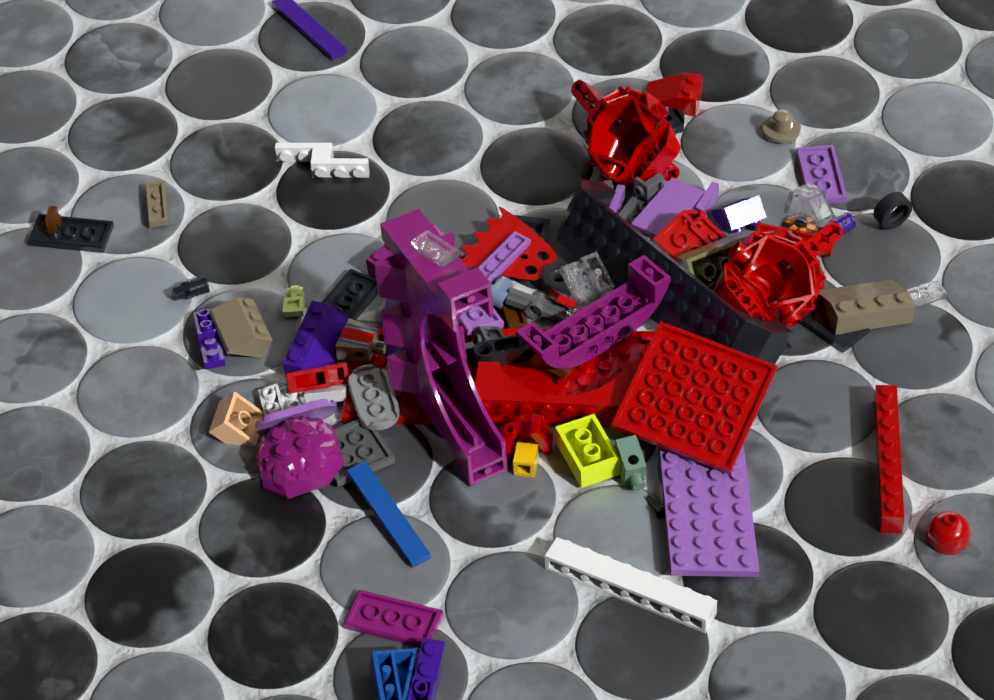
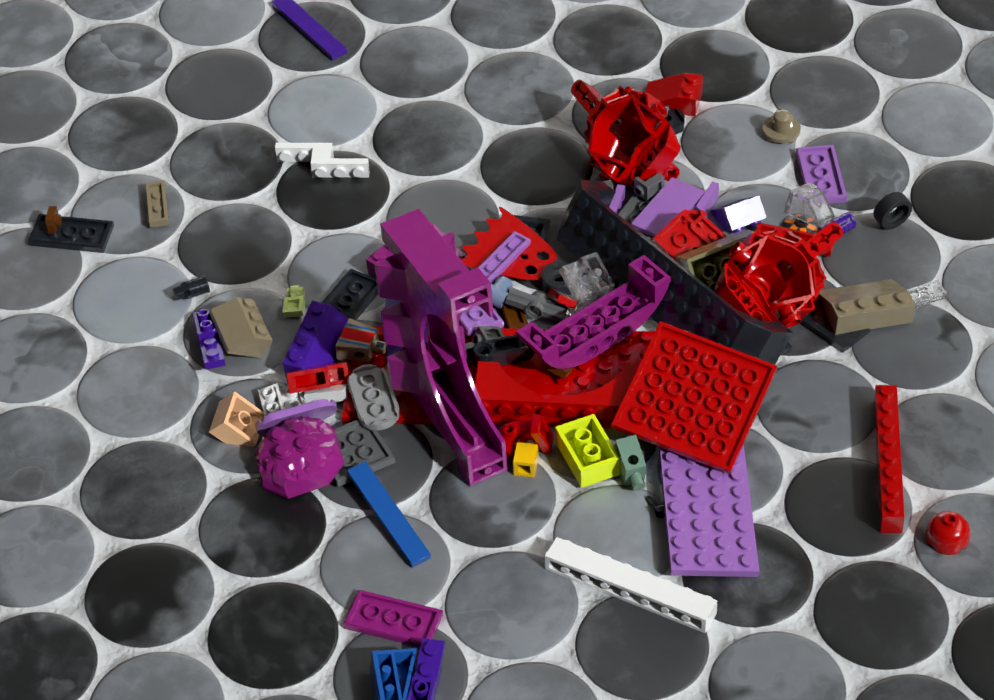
clear plate [411,230,458,267] -> none

